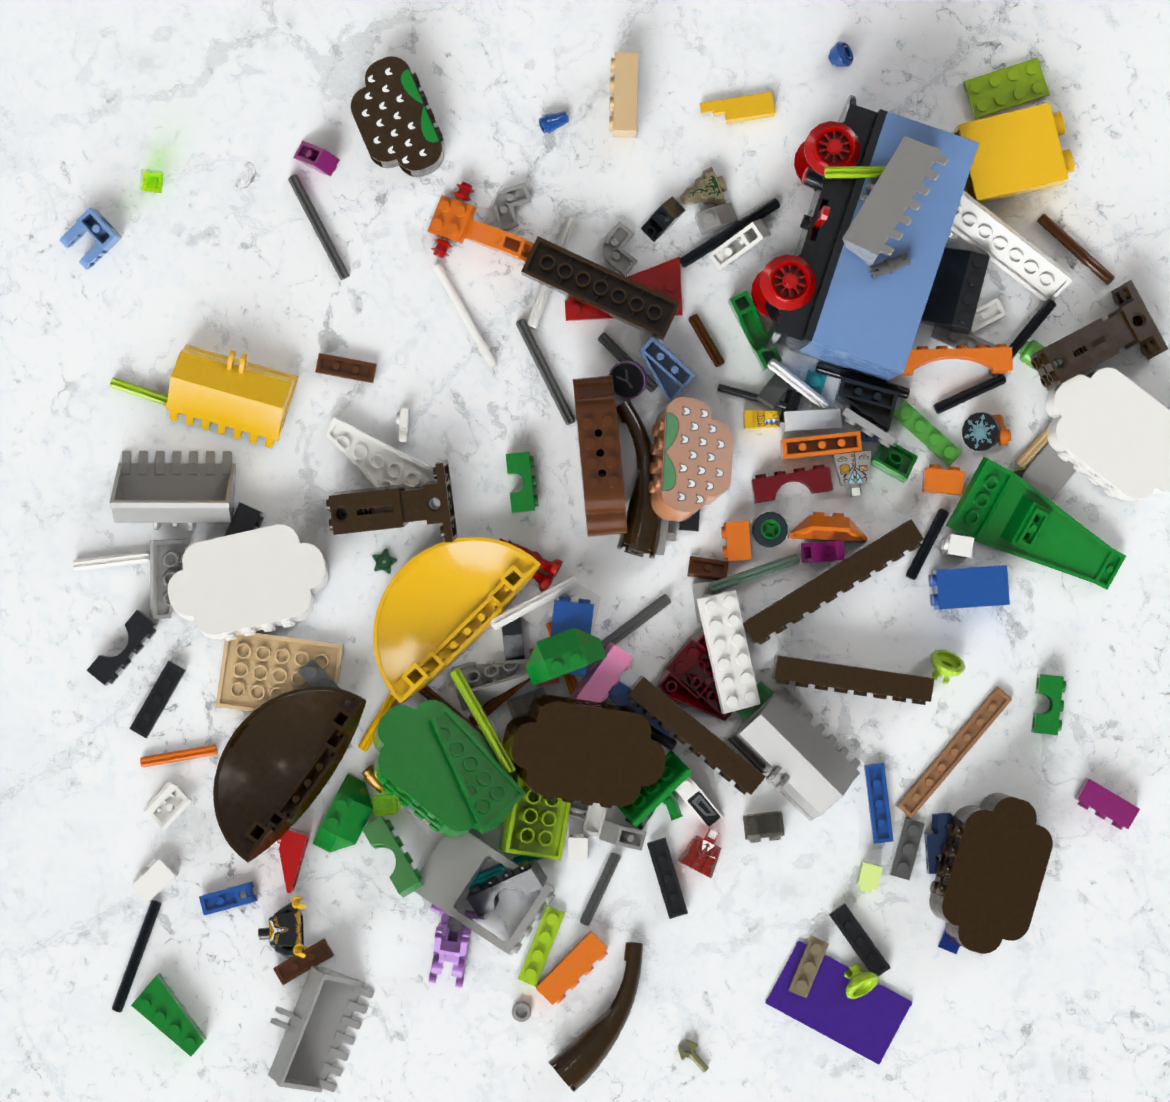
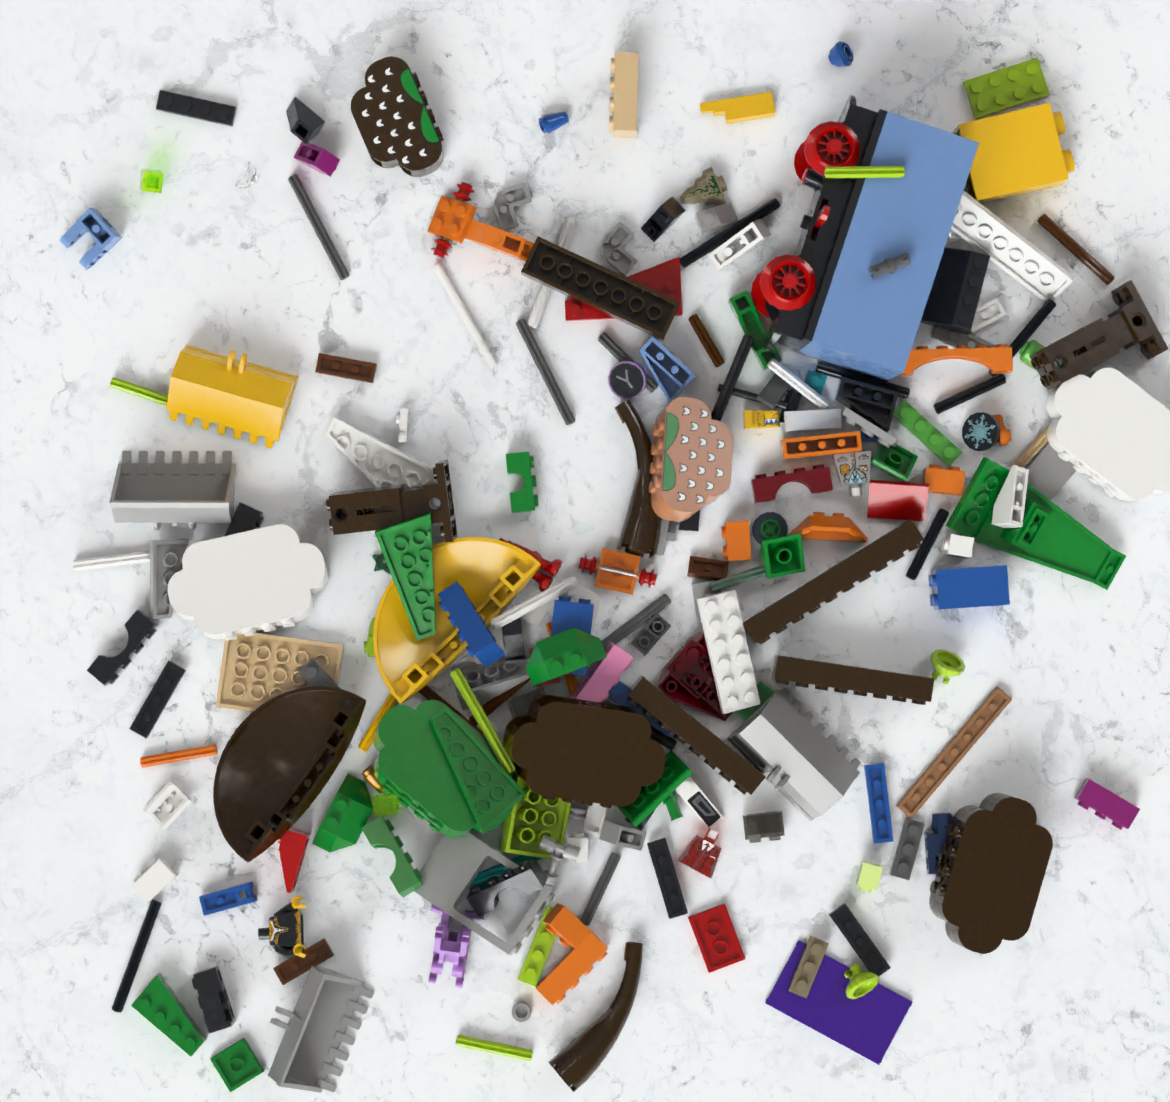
reddish brown brick [573,375,627,537] -> none
olive bar [678,1039,709,1072] -> none
magenta brick [801,540,845,563] -> none
light grey piece [842,136,949,266] -> none
clear blue tile [938,928,960,954] -> none
green arch [1031,674,1066,735] -> none
none -> black plate [156,90,237,127]
none -> black wedge [192,965,236,1034]
none -> green tile [210,1037,265,1092]
none -> black slope [286,97,325,144]
none -> lime plate [364,617,375,657]
none -> green wing [375,512,436,640]
none -> blue wedge [438,581,505,667]
none -> lime axle [456,1035,533,1061]
none -> light grey bar [539,835,581,885]
none -> orange brick [542,903,591,949]
none -> orange plate [578,548,657,595]
none -> dark grey slope [630,613,671,656]
none -> red tile [688,903,745,973]
none -> black axle [711,334,754,421]
none -> green slope [759,533,805,579]
none -> tile [867,480,929,522]
none -> white slope [992,465,1029,528]

